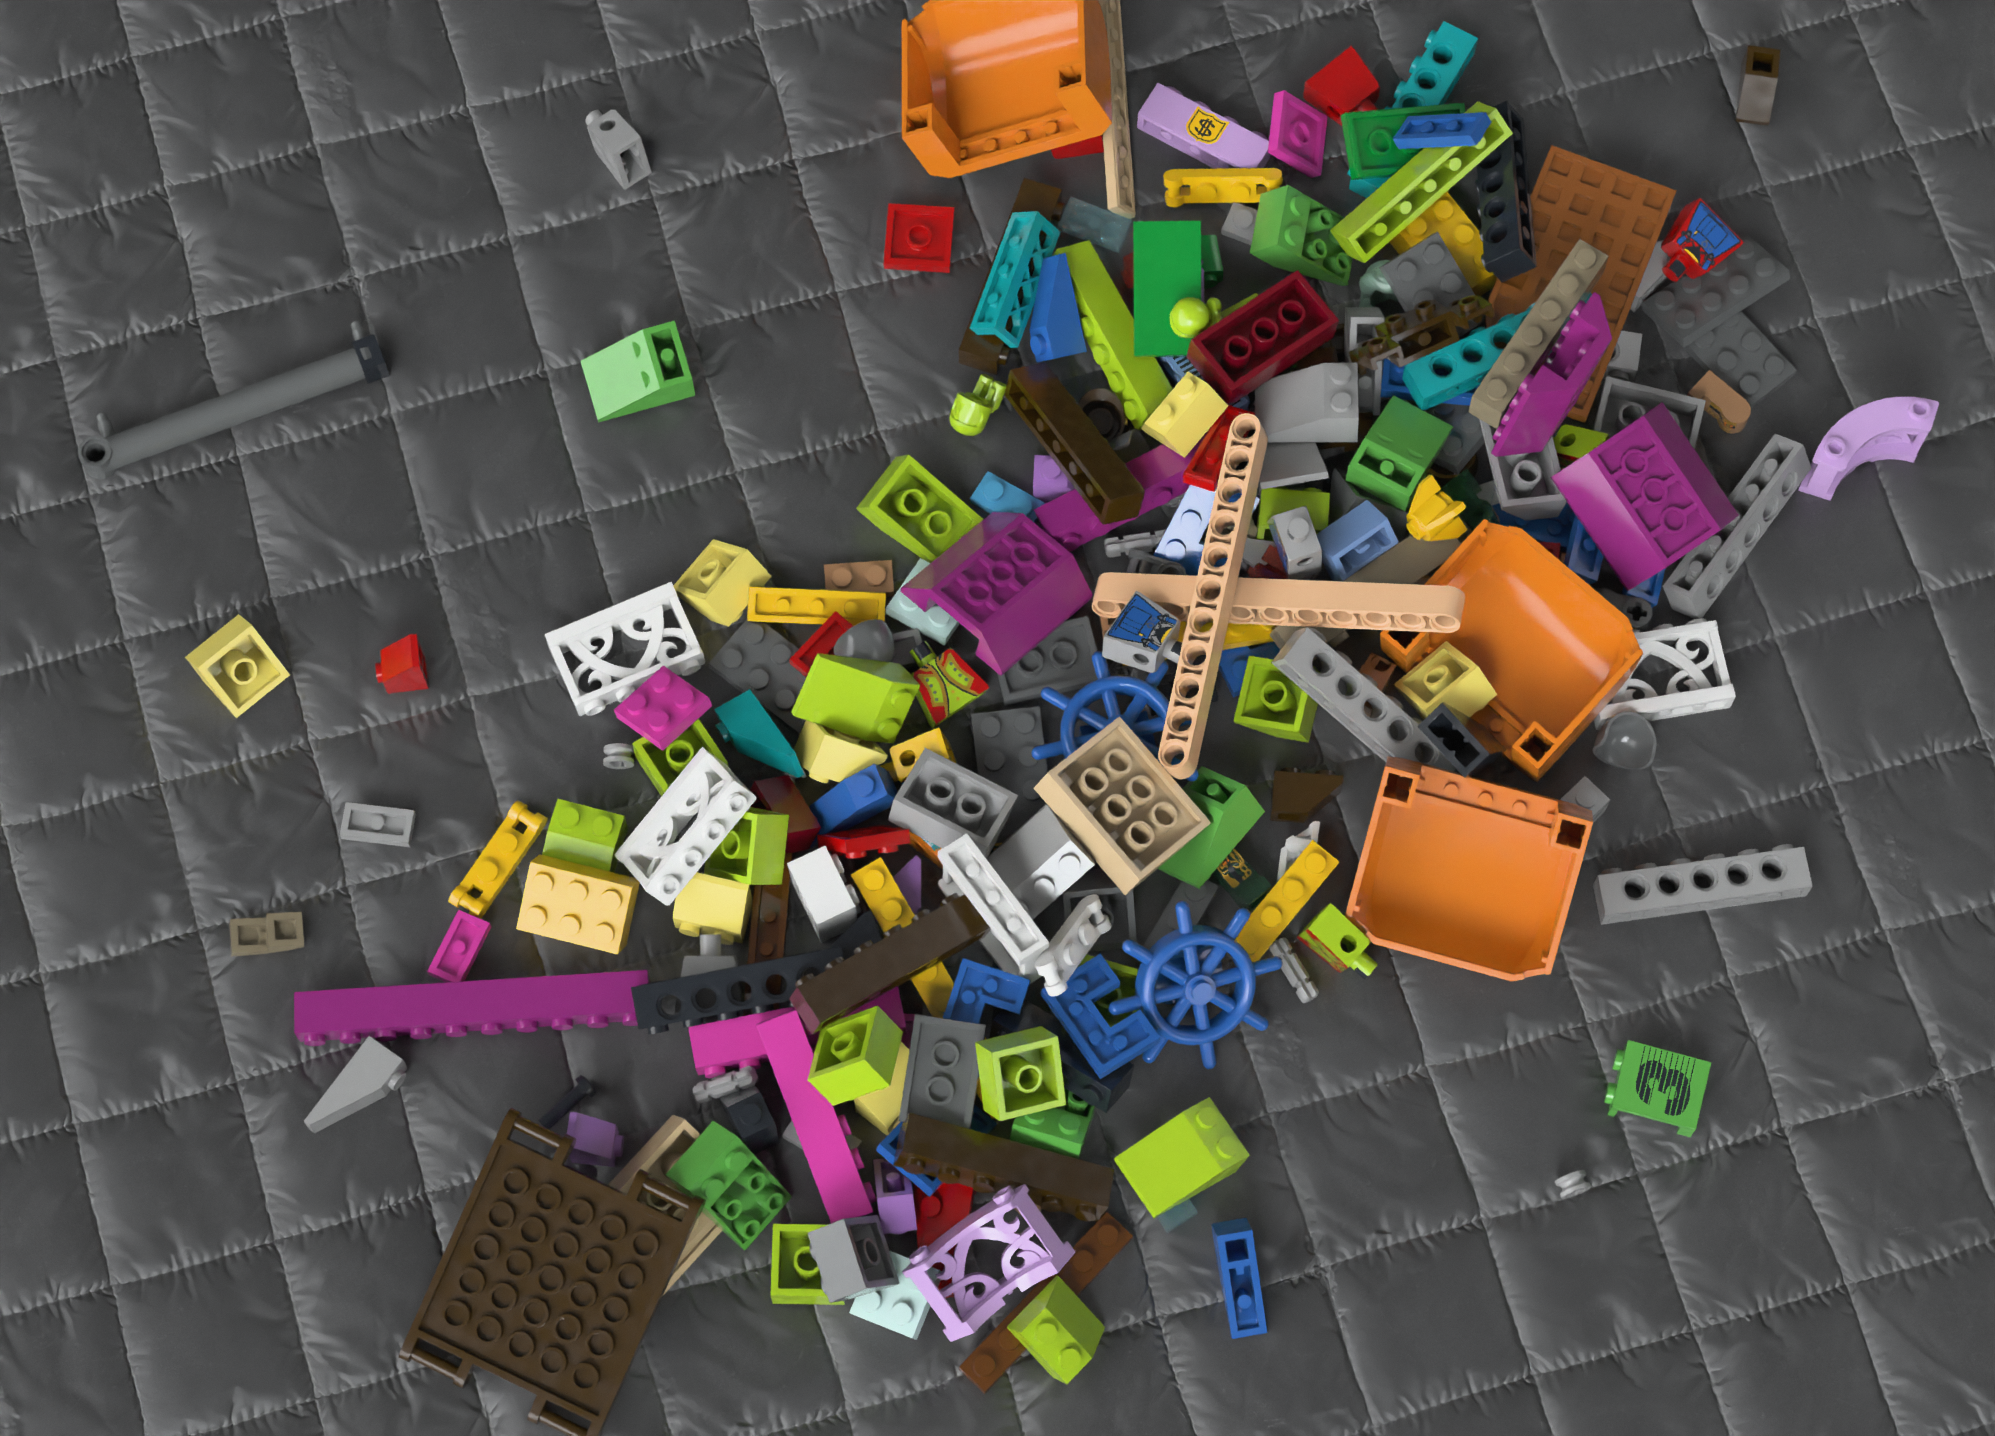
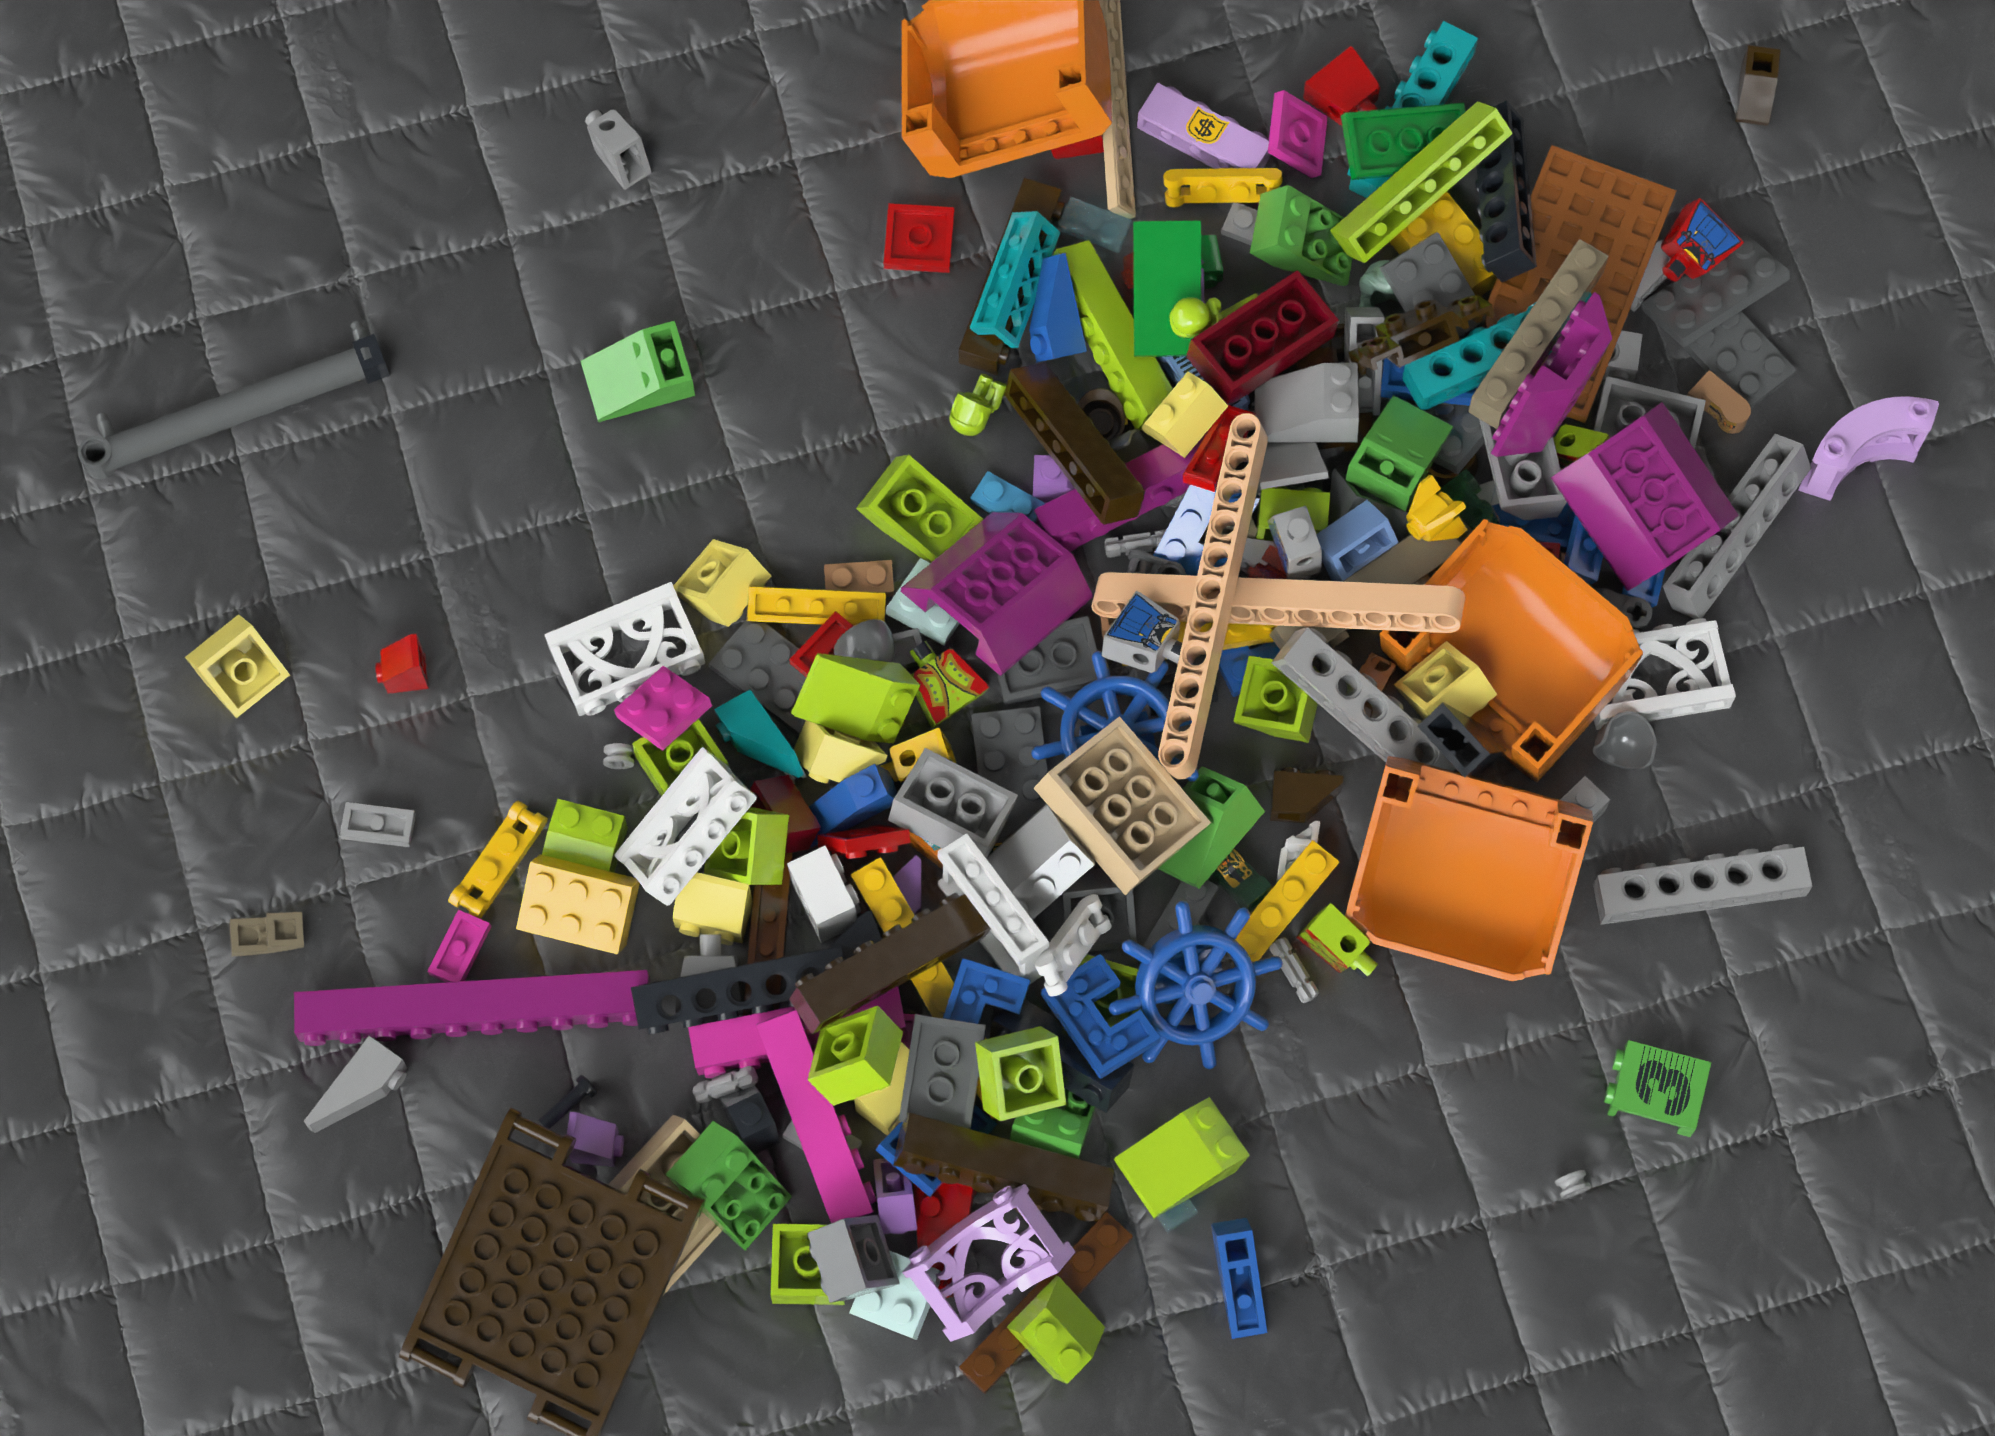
blue plate [1393,112,1491,149] -> none

